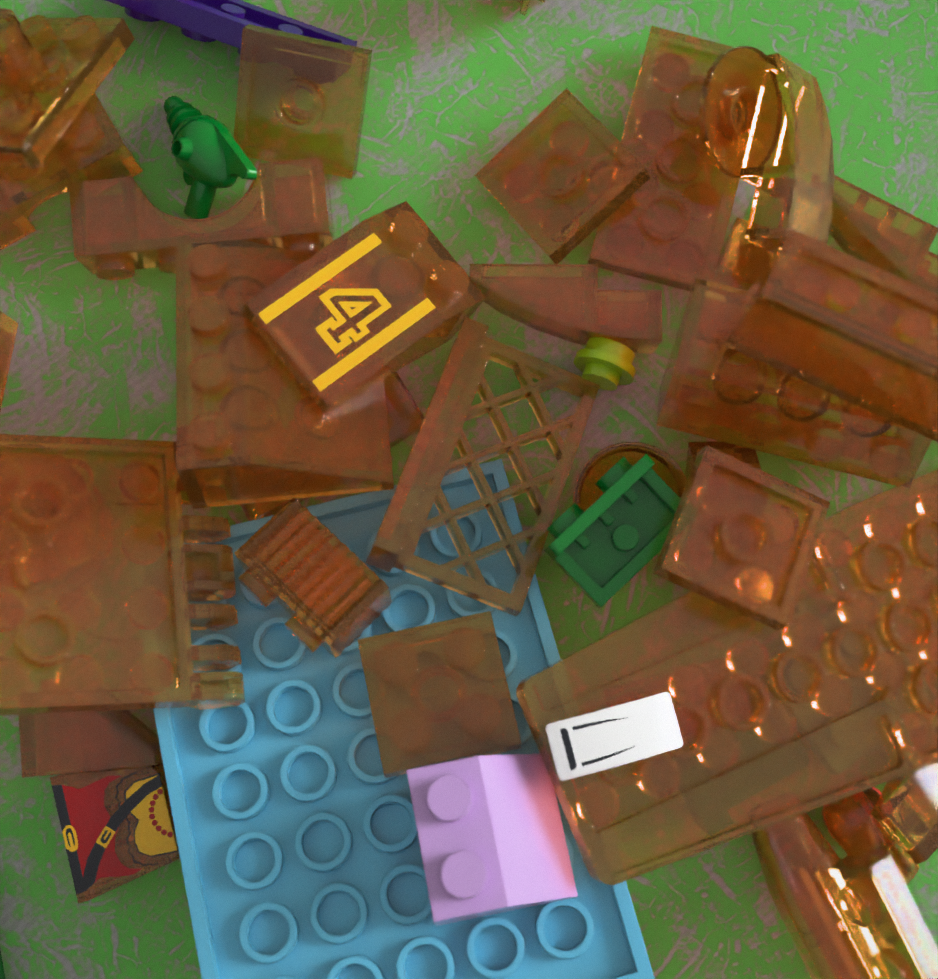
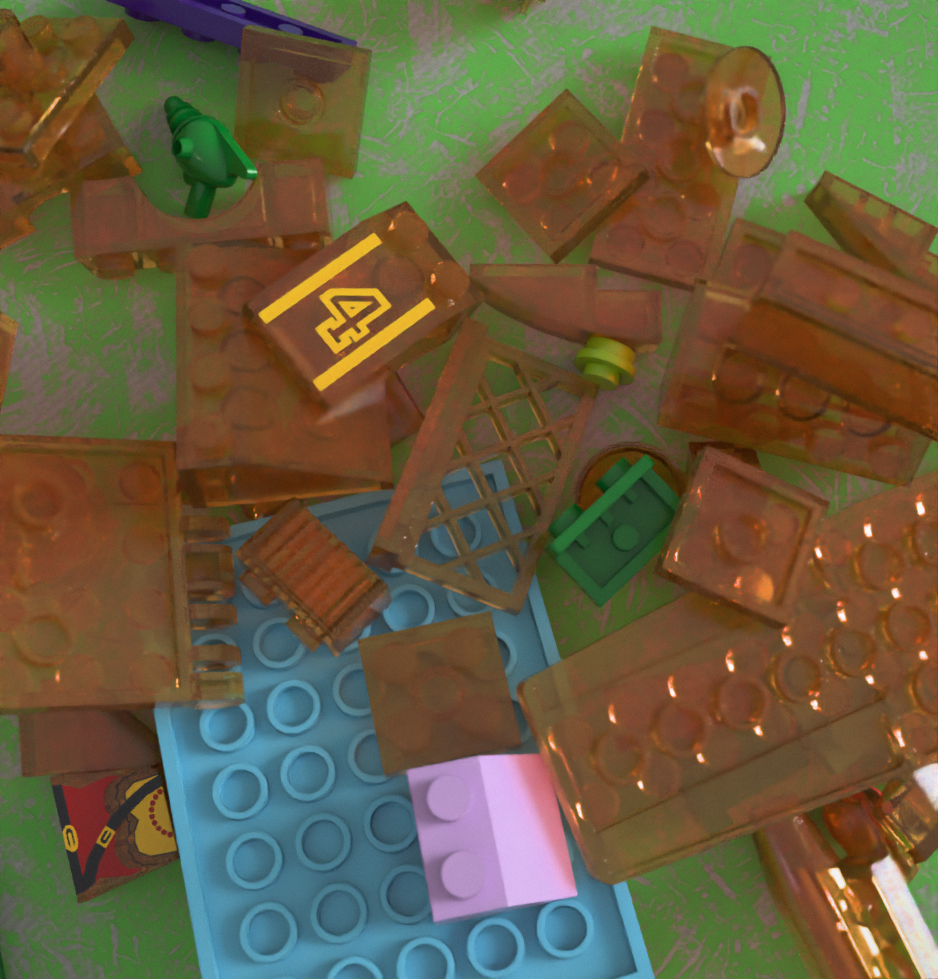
white sticker [546,692,683,781] -> none
clear orange slope [739,53,835,259] -> none

